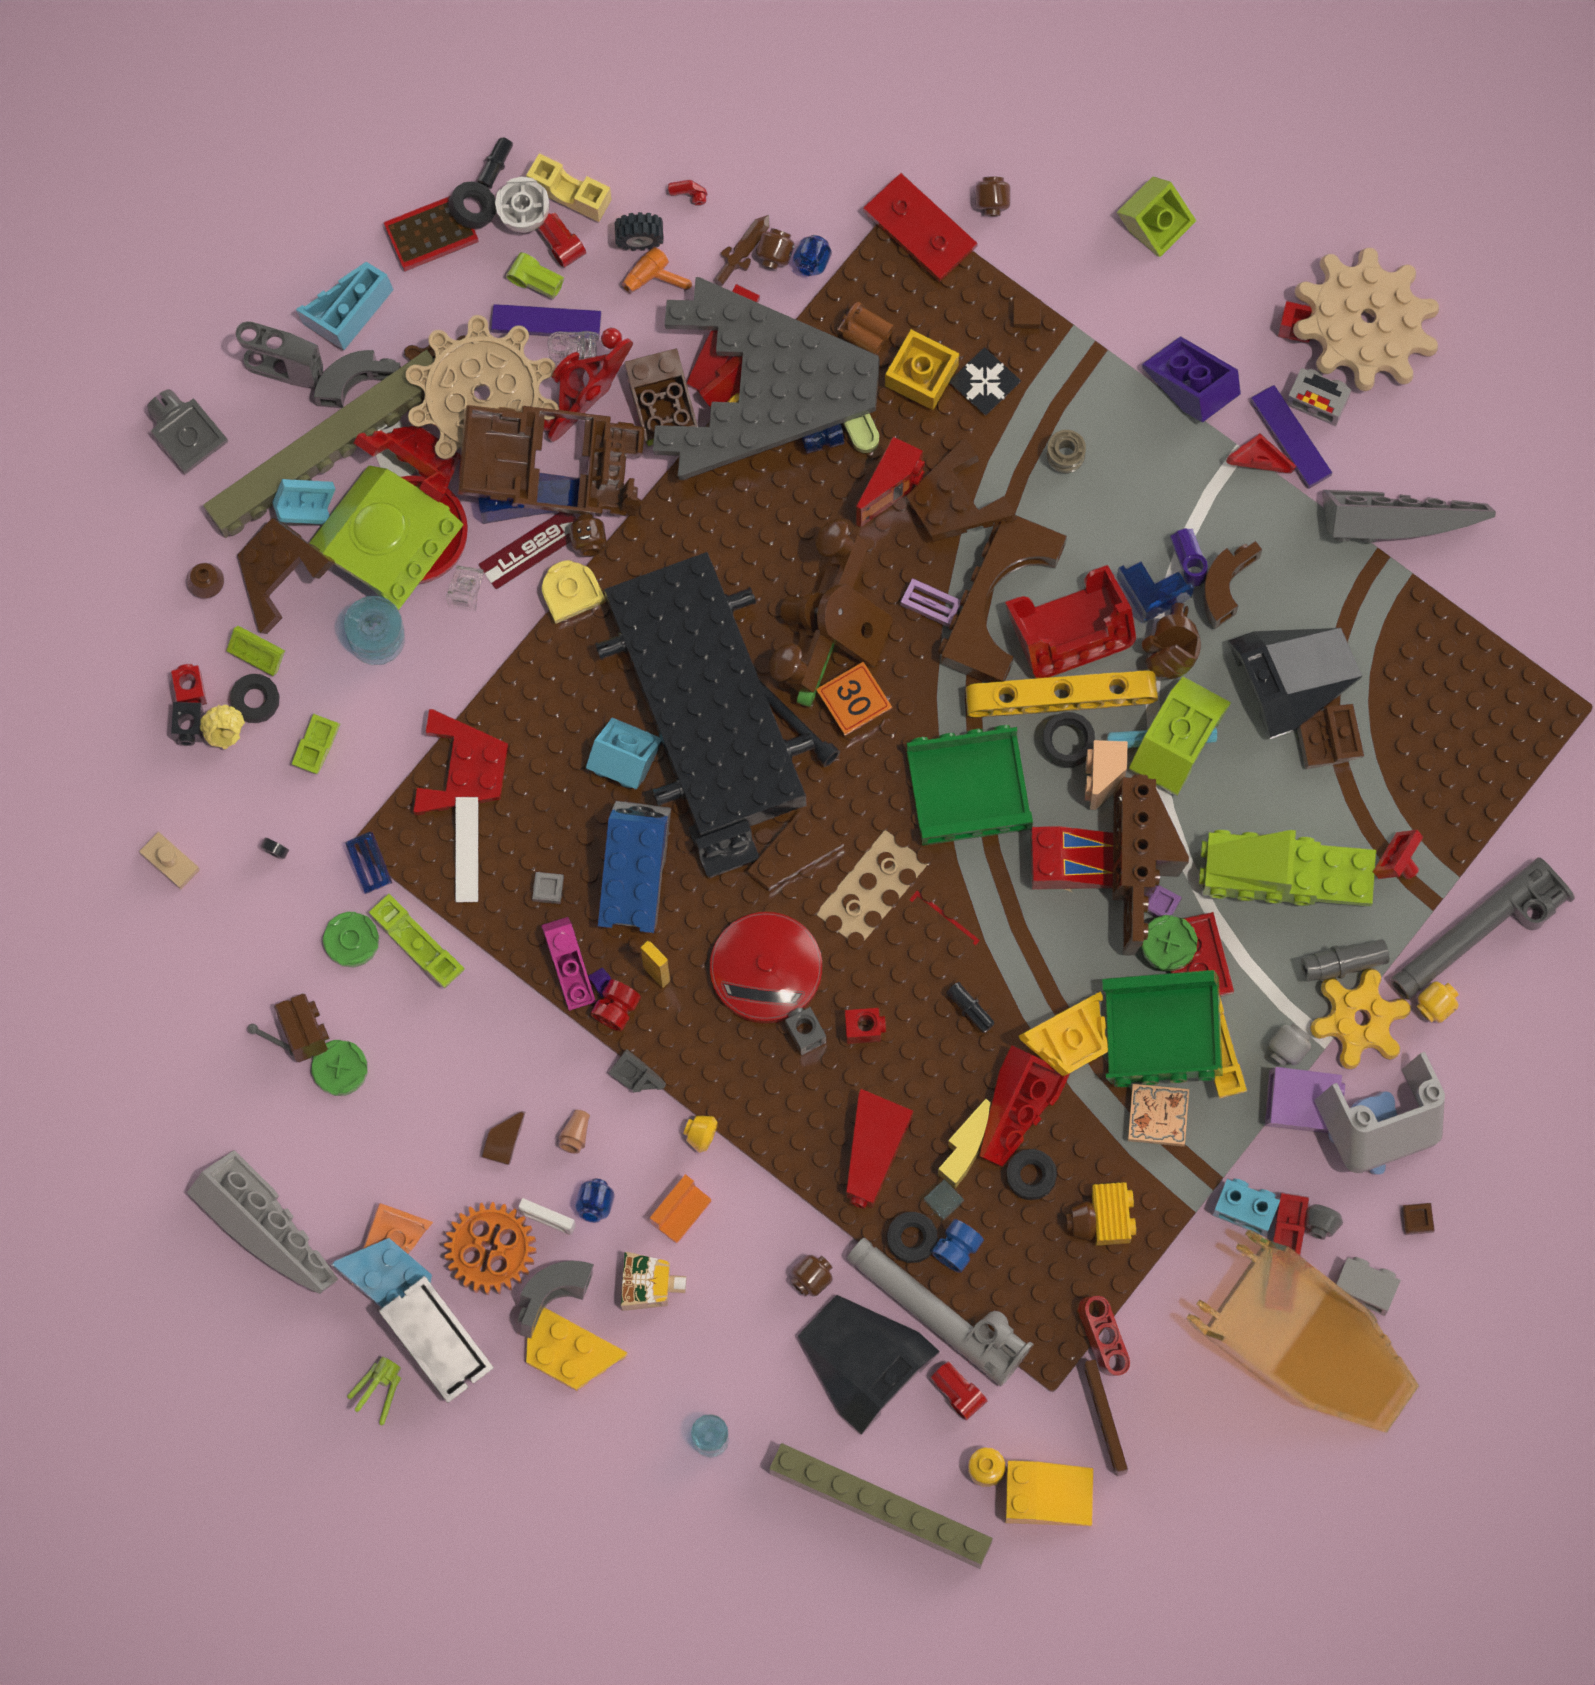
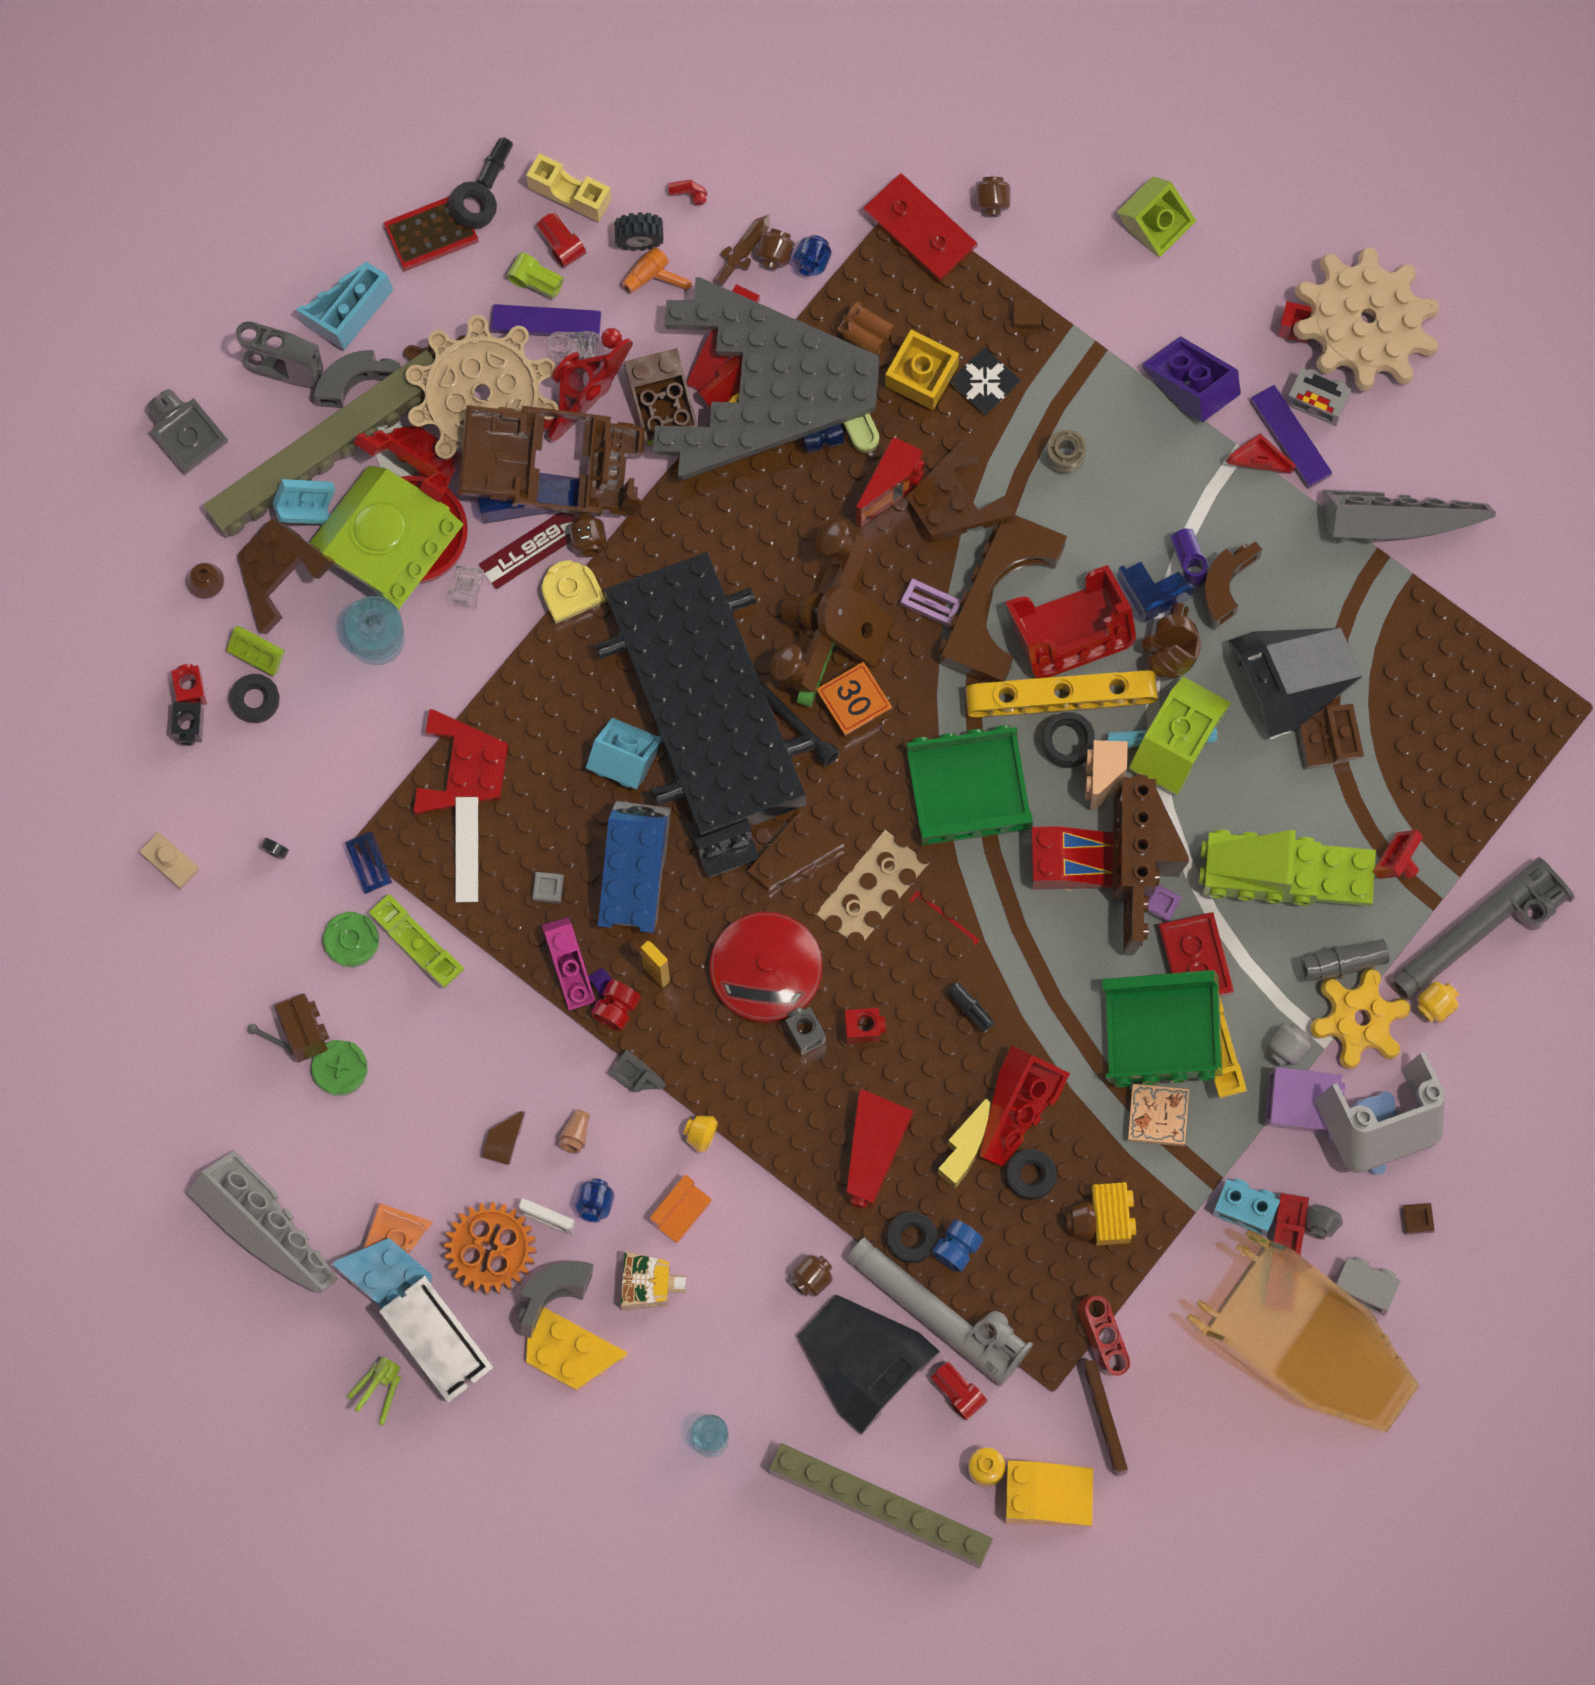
light yellow piece [200,705,245,749] -> none
lime slope [292,713,341,774] -> none
white cylinder [495,176,550,233] -> none
clear light blue tile [924,1179,964,1221] -> none
yellow wing [1019,991,1108,1076] -> none
bright green tile [1141,915,1197,971] -> none

